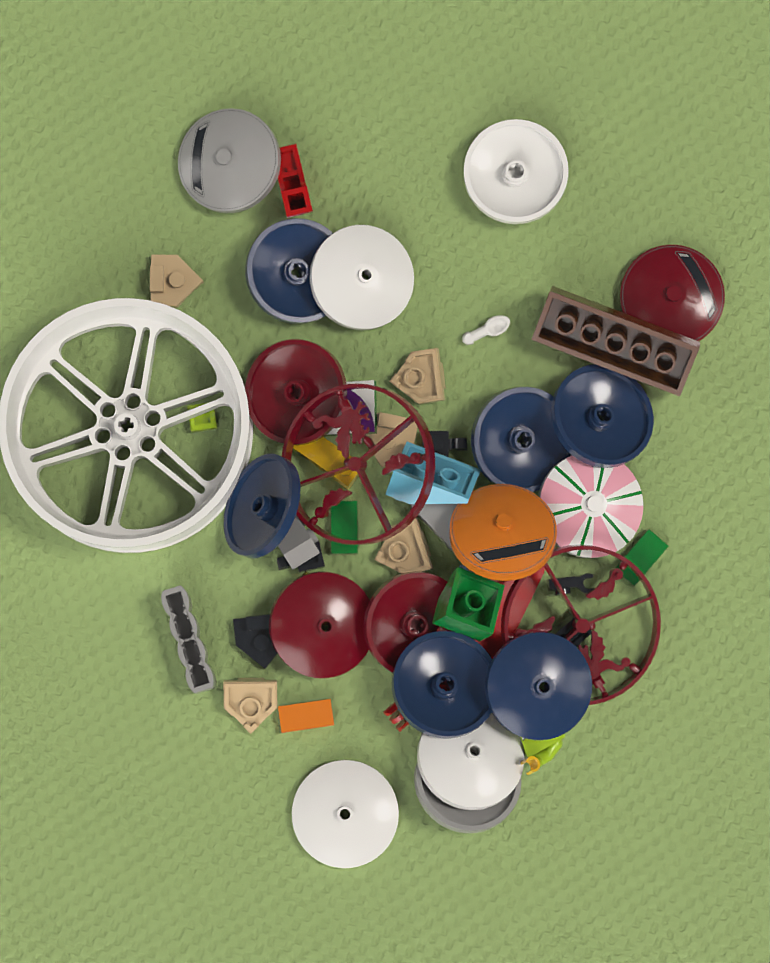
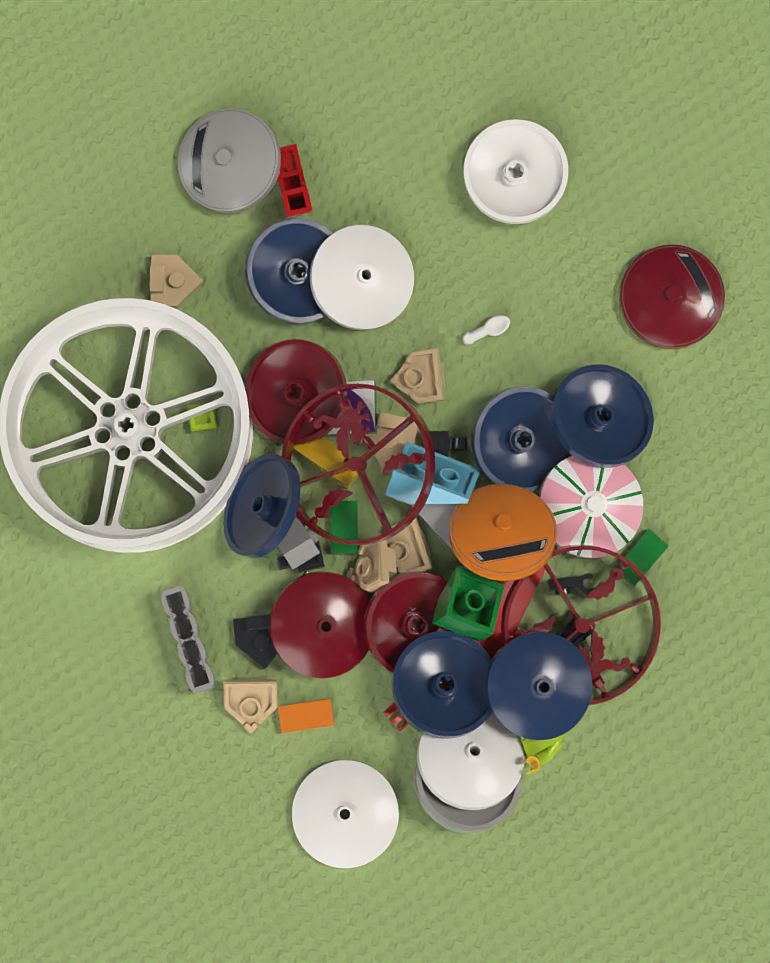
brick [531,286,700,396] -> none
none -> tan plate [346,533,397,593]

